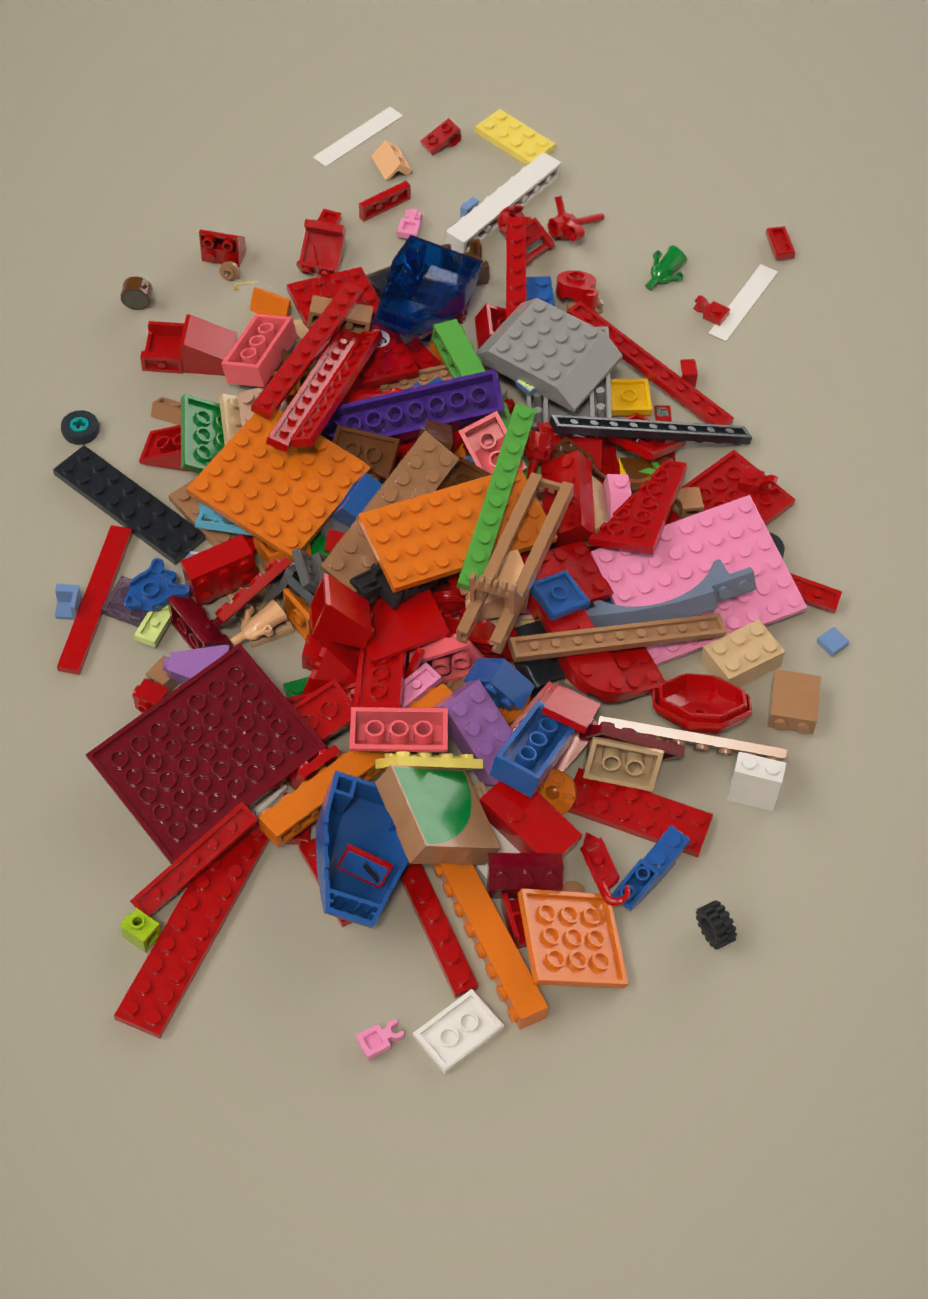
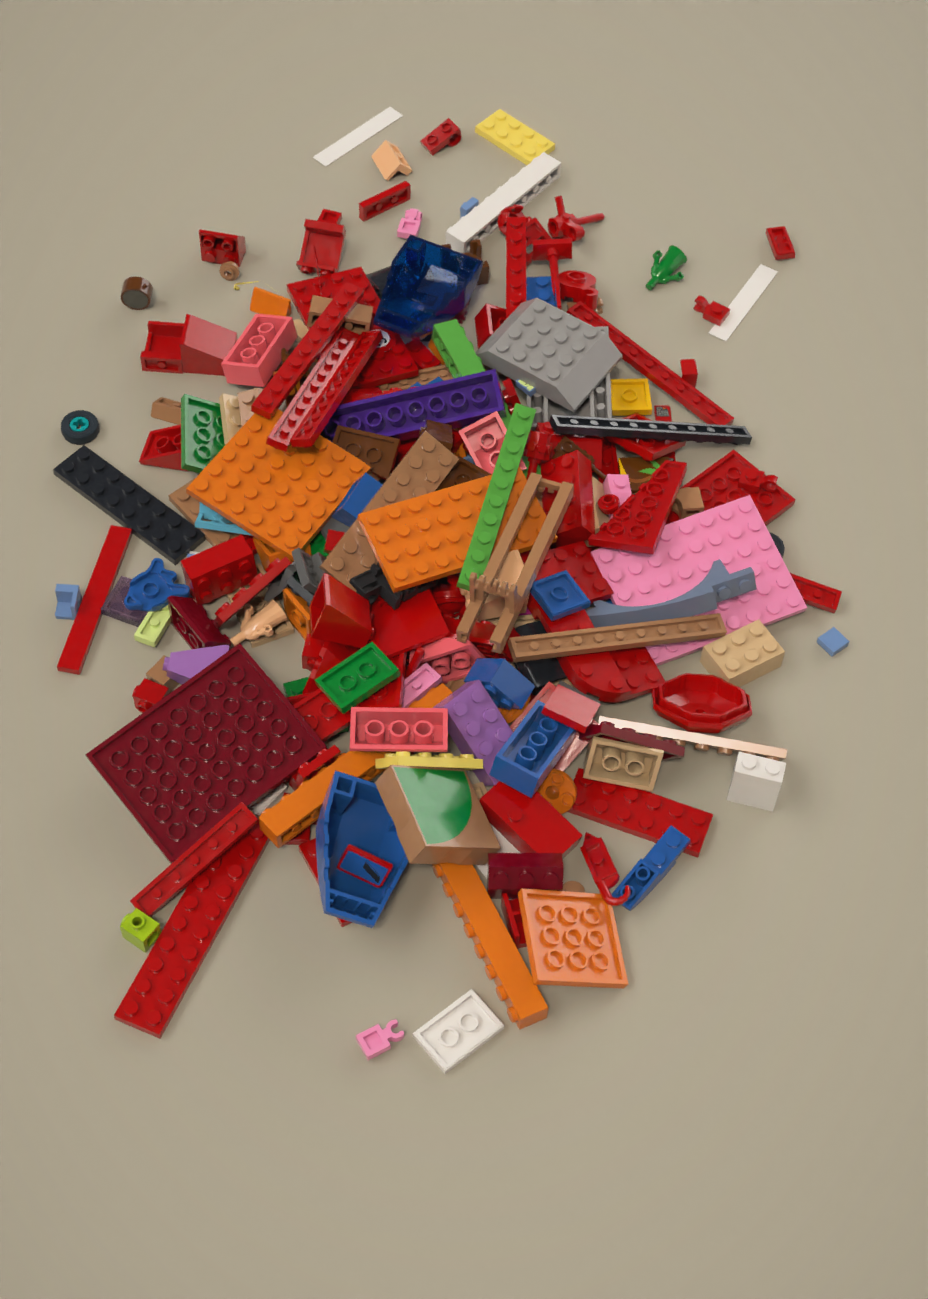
red plate [399,864,478,998] -> none
black tyre [696,900,737,949] -> none
medium nougat brick [767,669,821,734] -> none
none -> green plate [315,642,400,714]
none -> red plate [502,378,521,415]
none -> red piece [532,238,572,310]
none -> red plate [598,494,620,514]

